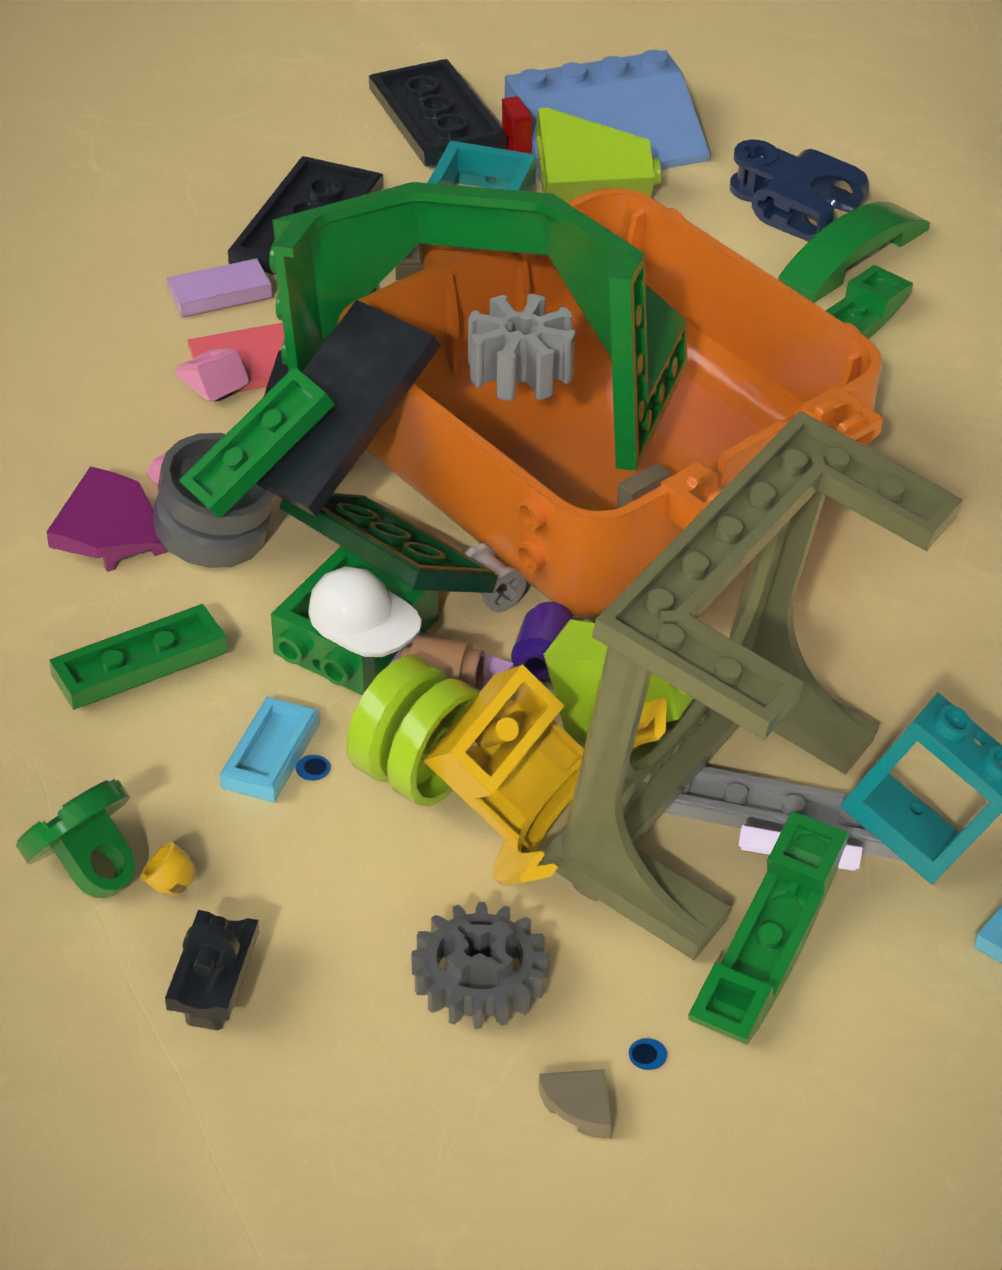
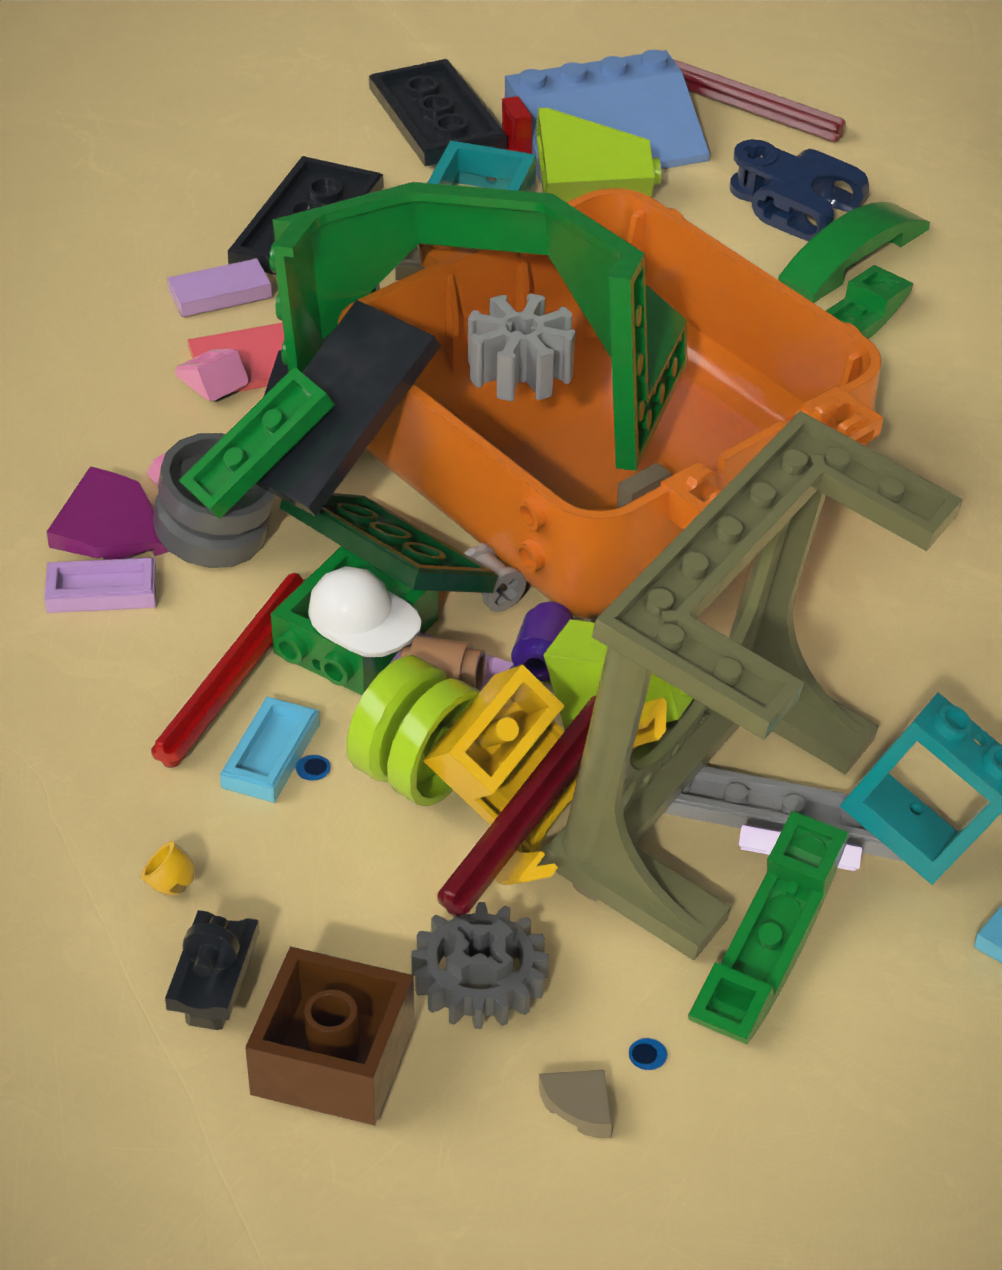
green tile [16,779,136,898] -> none
green plate [49,603,228,710] -> none
none -> lavender tile [45,558,157,613]
none -> red axle [151,573,305,768]
none -> reddish brown brick [245,946,415,1126]
none -> dark red axle [437,696,596,917]
none -> axle [673,59,846,143]

